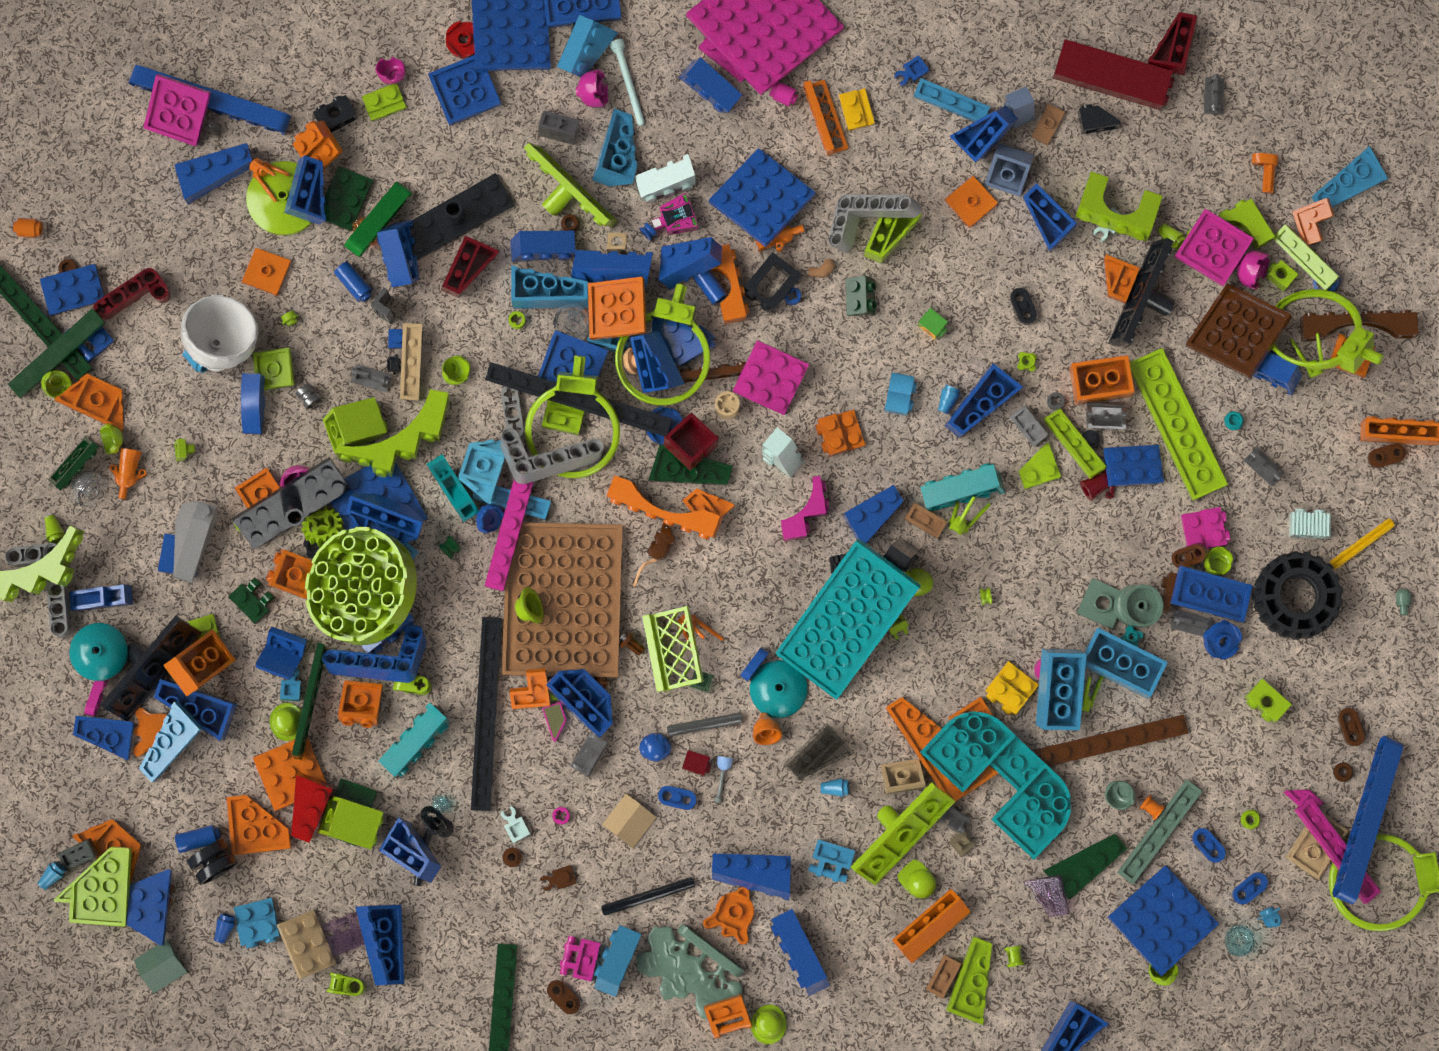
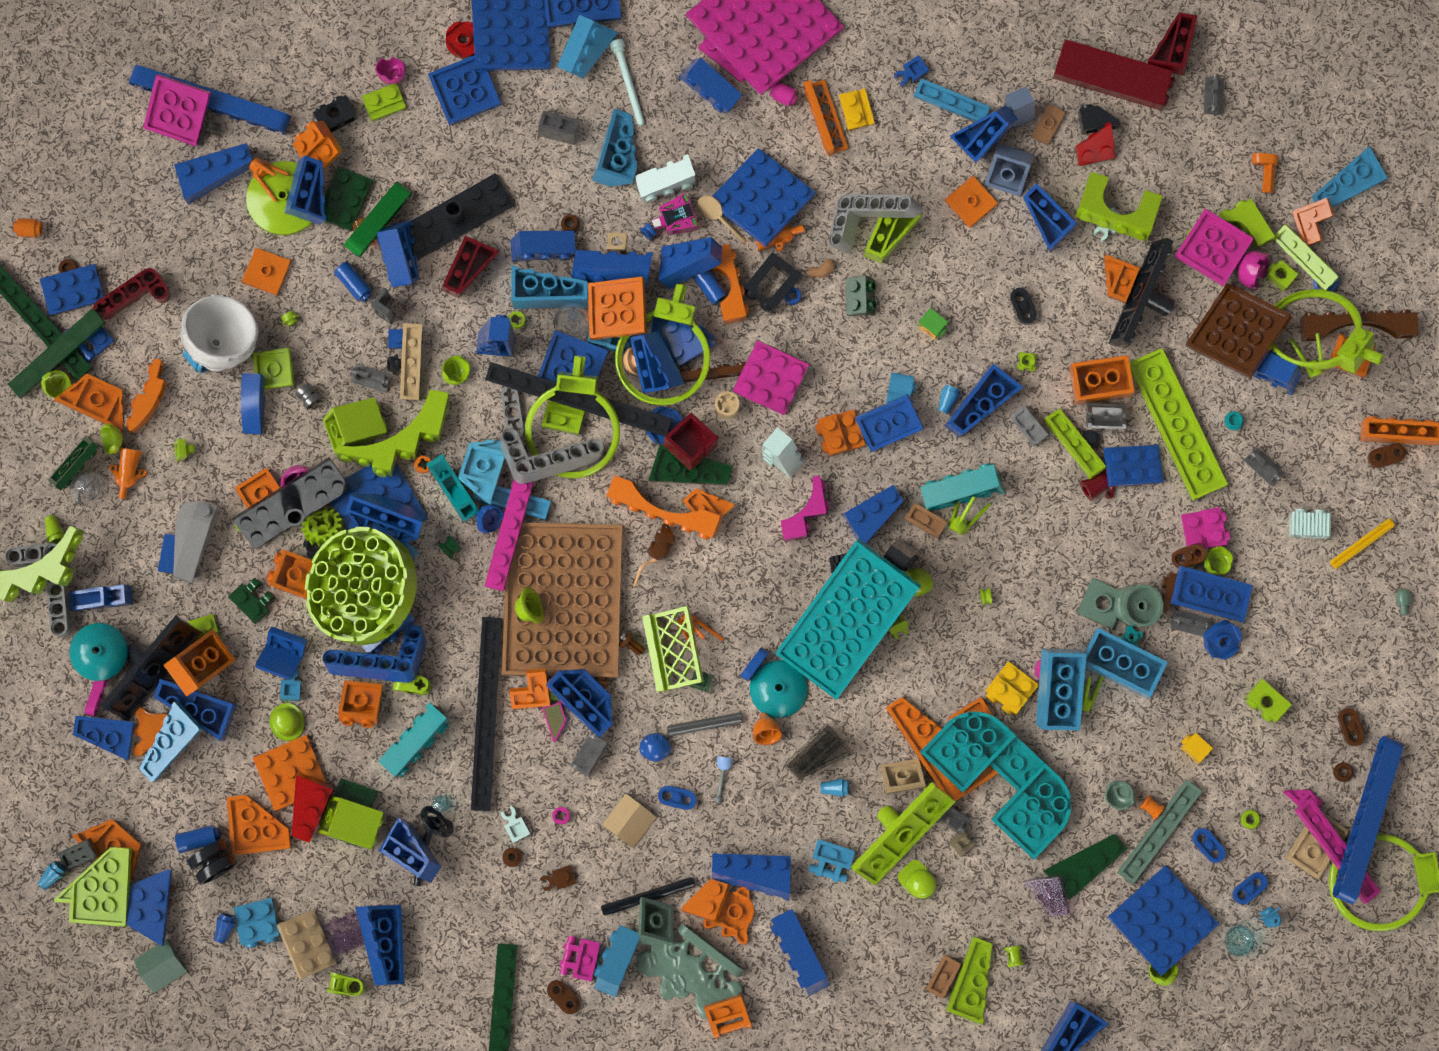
dark green tile [292,643,327,760] -> none
lime plate [524,143,619,227] -> none
dark pink cylinder [576,69,608,108] -> none
dark red brick [682,750,712,777] -> none
lime hat [751,1005,787,1044] -> none
orange brick [892,889,970,963] -> none
lime wing [1018,443,1061,490] -> none
reddish brown plate [1033,715,1188,766] -> none
dark grey bush [1047,392,1065,410] -> none
lime cone [1158,223,1186,250] -> none
black tyre [1253,551,1343,640] -> none
none -> orange slope [126,358,167,434]
none -> orange bush [414,455,431,473]
none -> blue wedge [476,315,515,357]
none -> sand green slope [639,897,674,945]
none -> orange wing [681,879,730,923]
none -> tan piece [698,195,746,243]
none -> blue plate [855,394,924,452]
none -> red wing [1075,122,1116,166]
none -> yellow brick [1180,732,1213,764]

